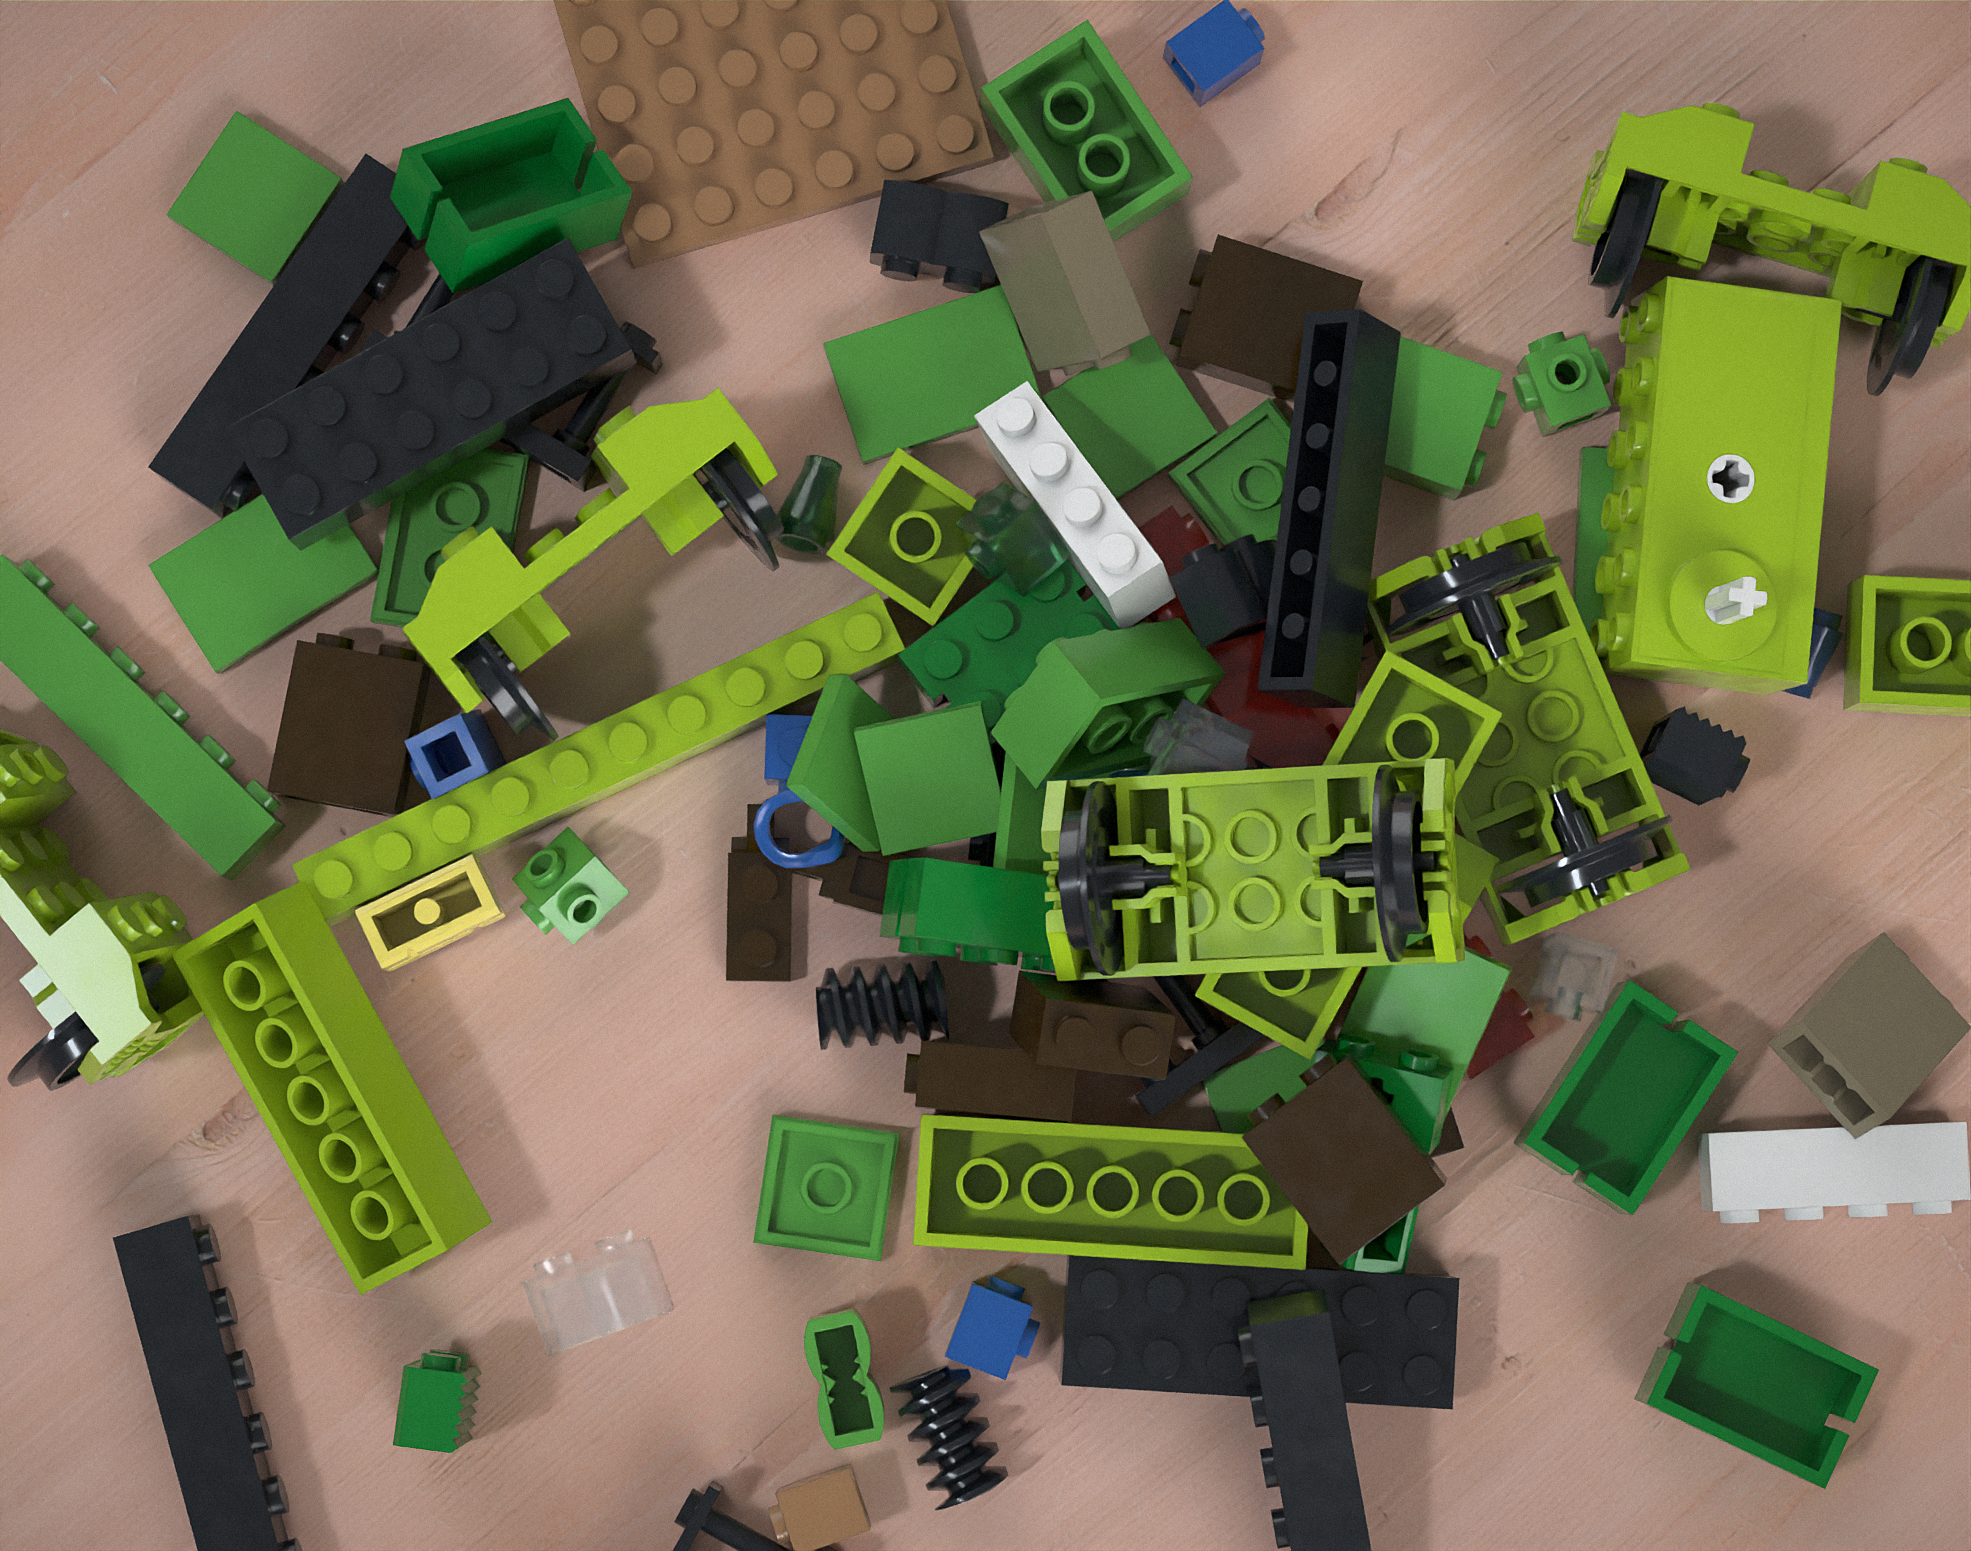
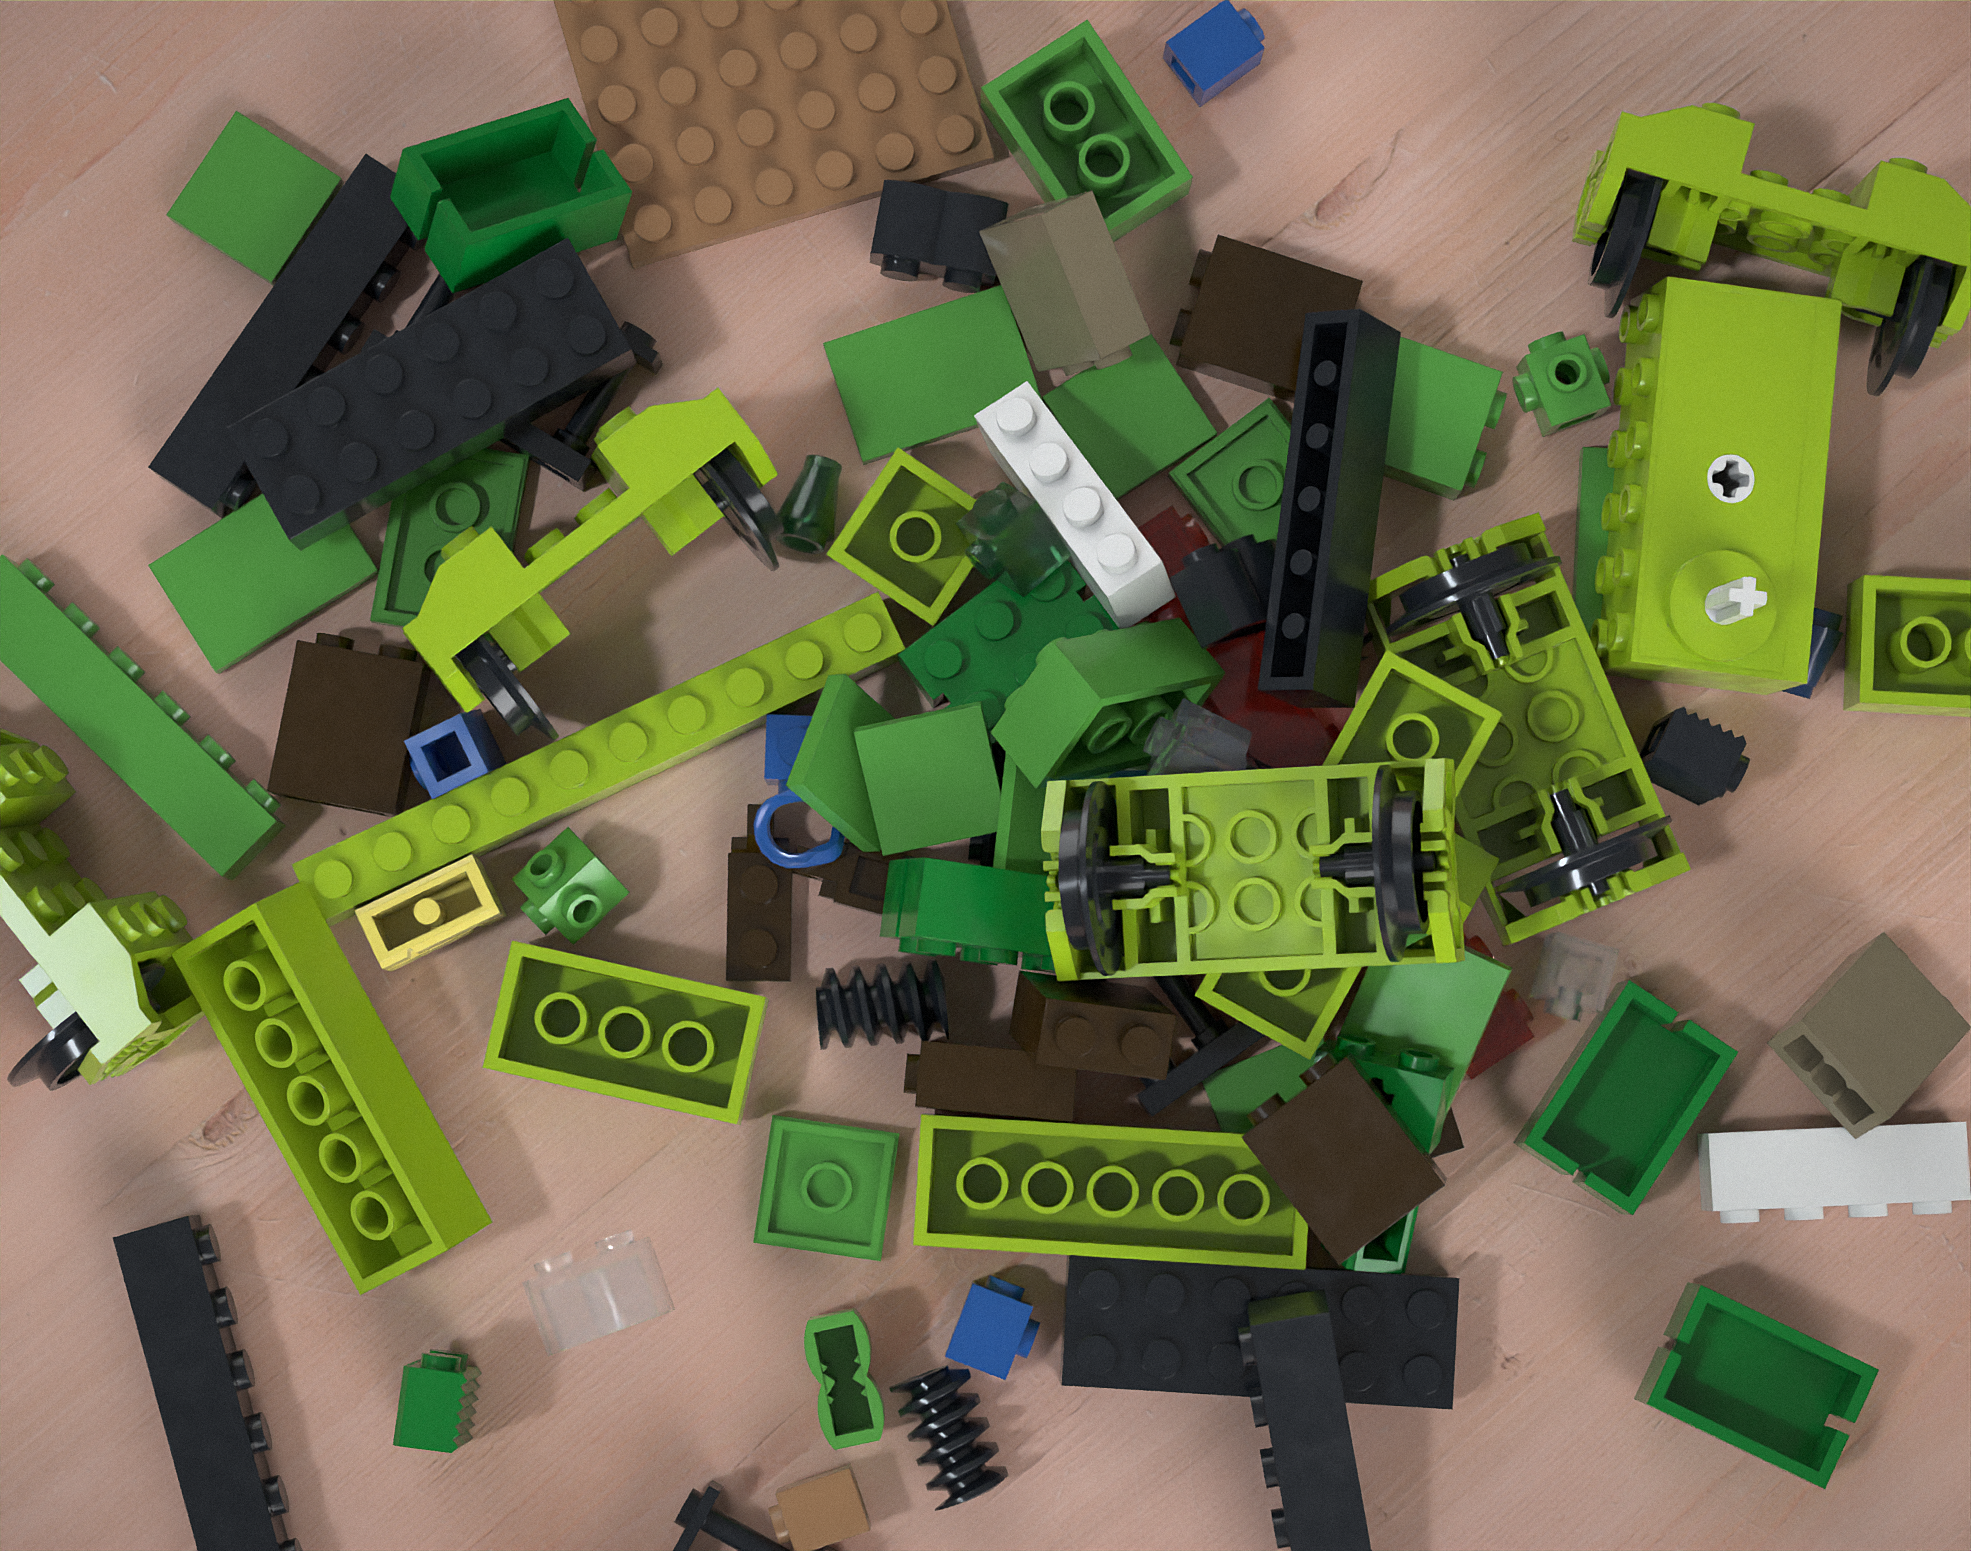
none -> lime brick [482,941,769,1125]

